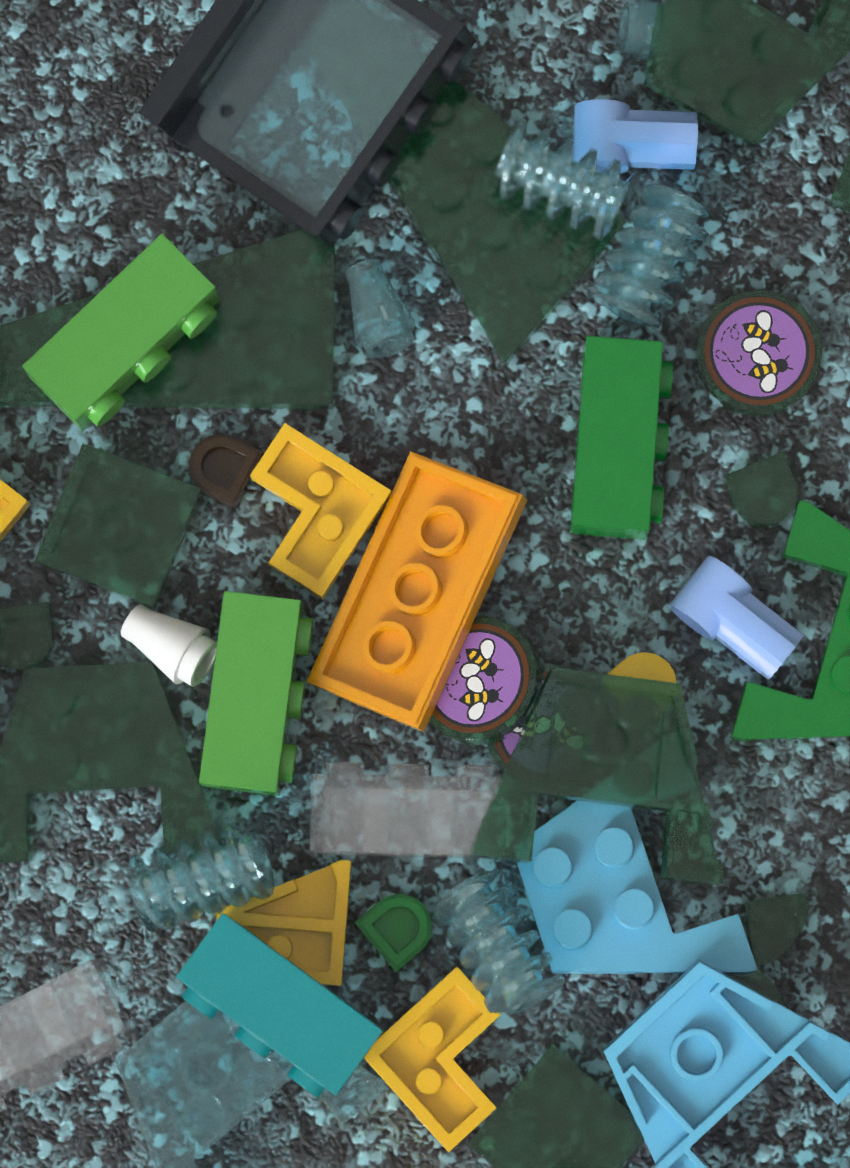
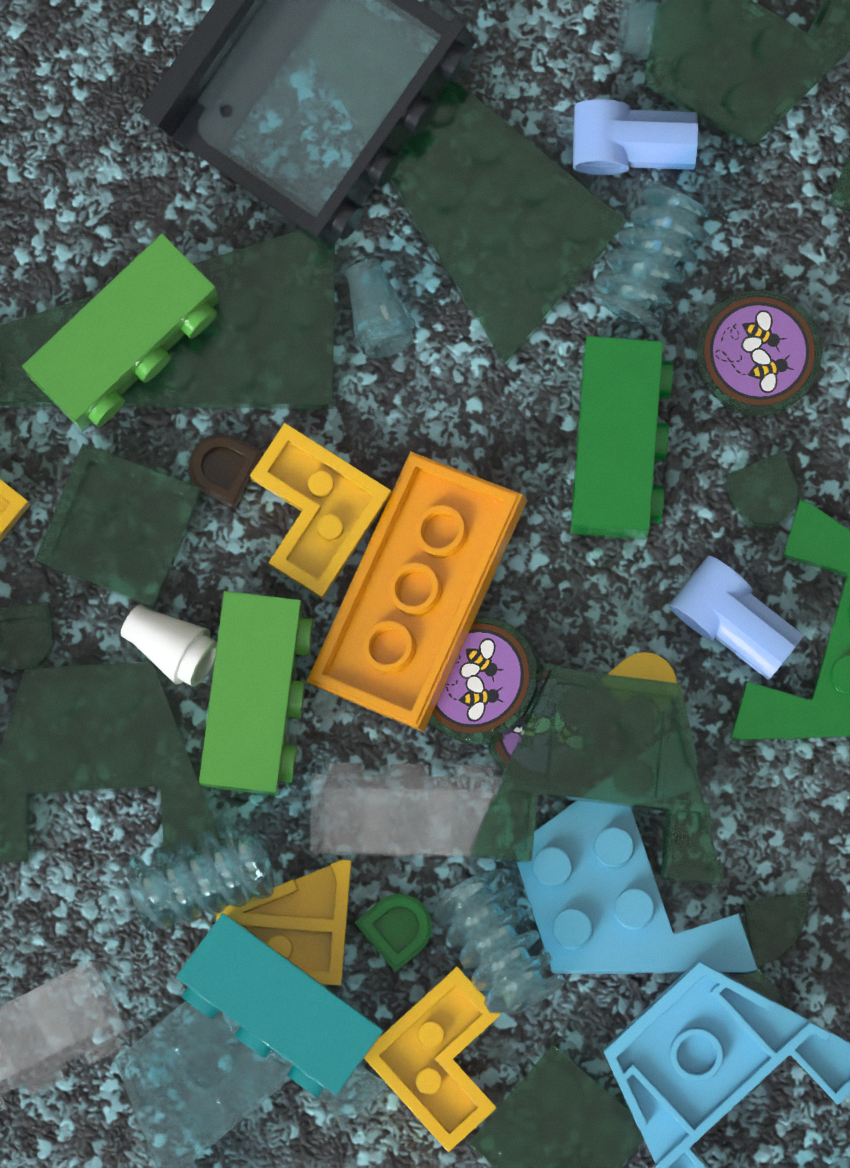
clear light blue piece [493,118,636,240] -> none

